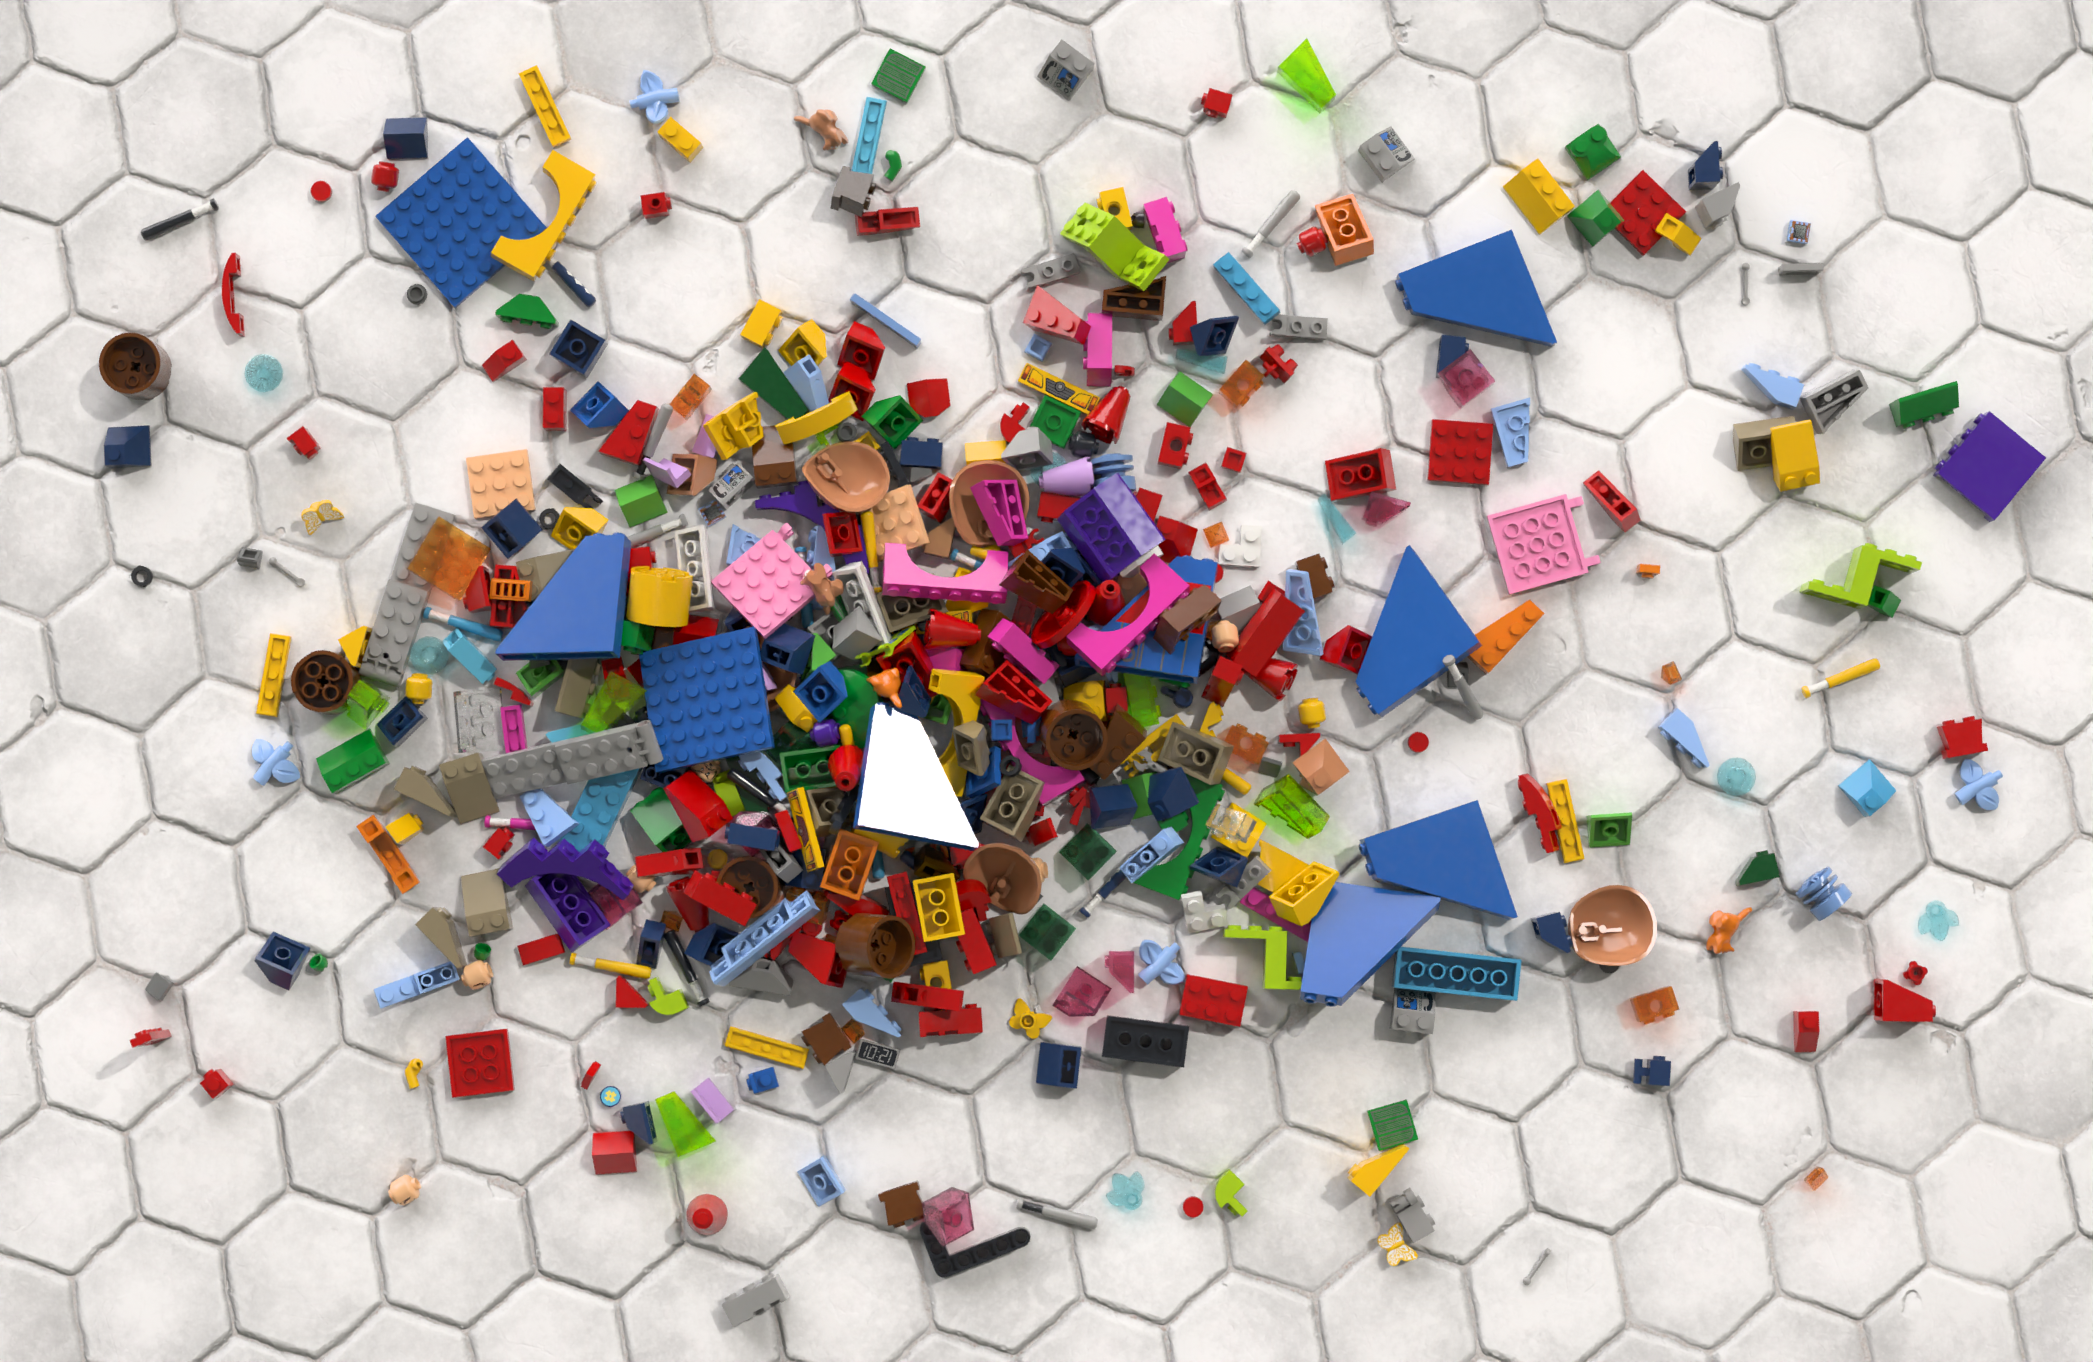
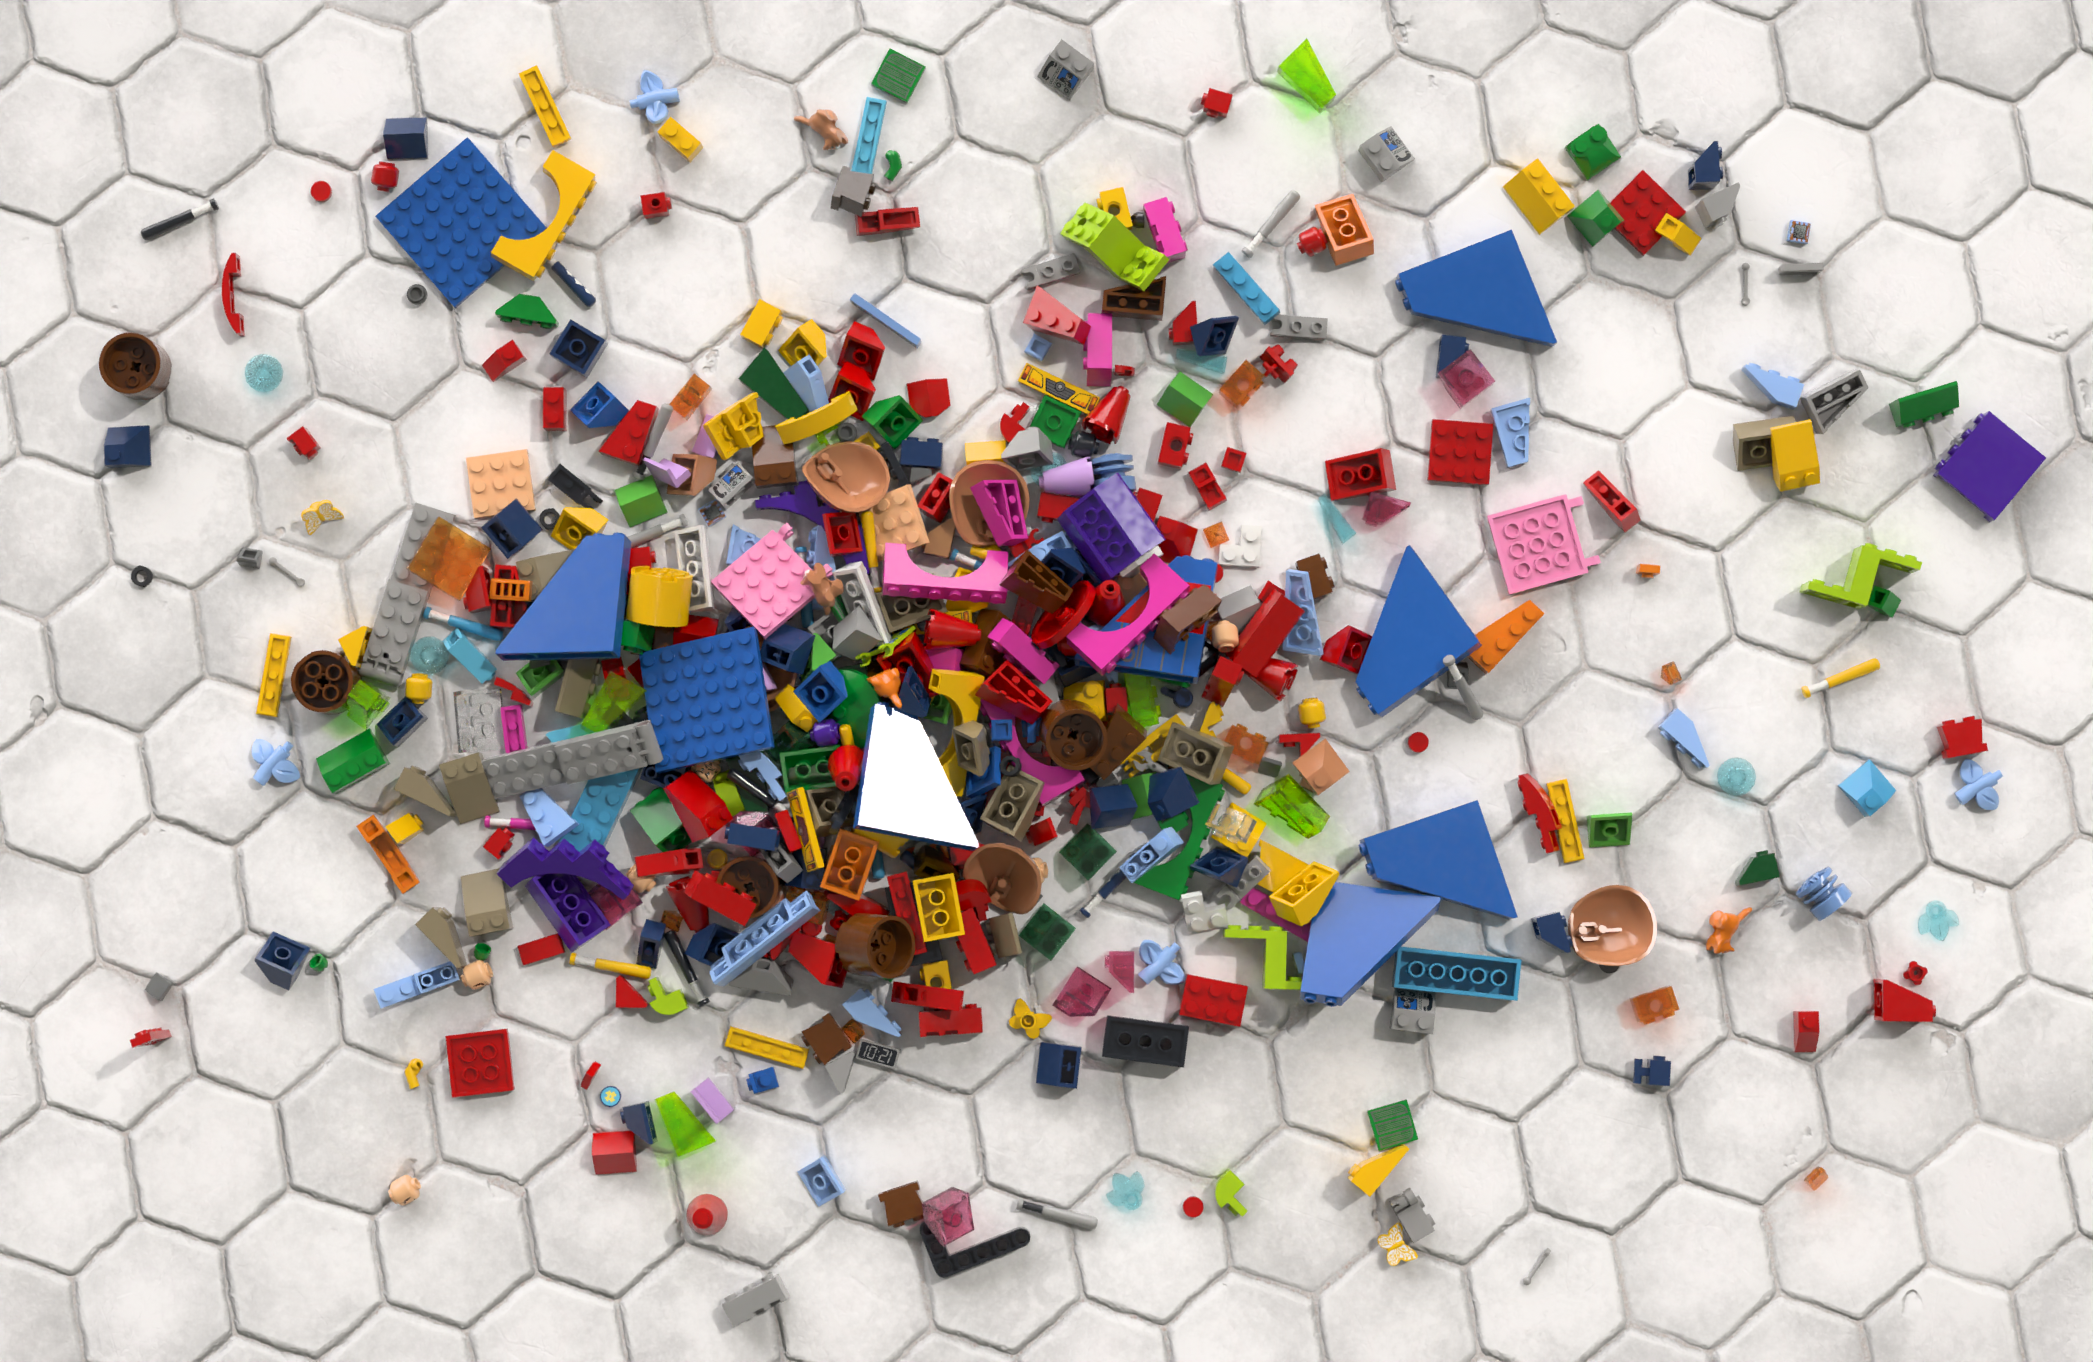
red brick [200,1069,234,1099] -> none

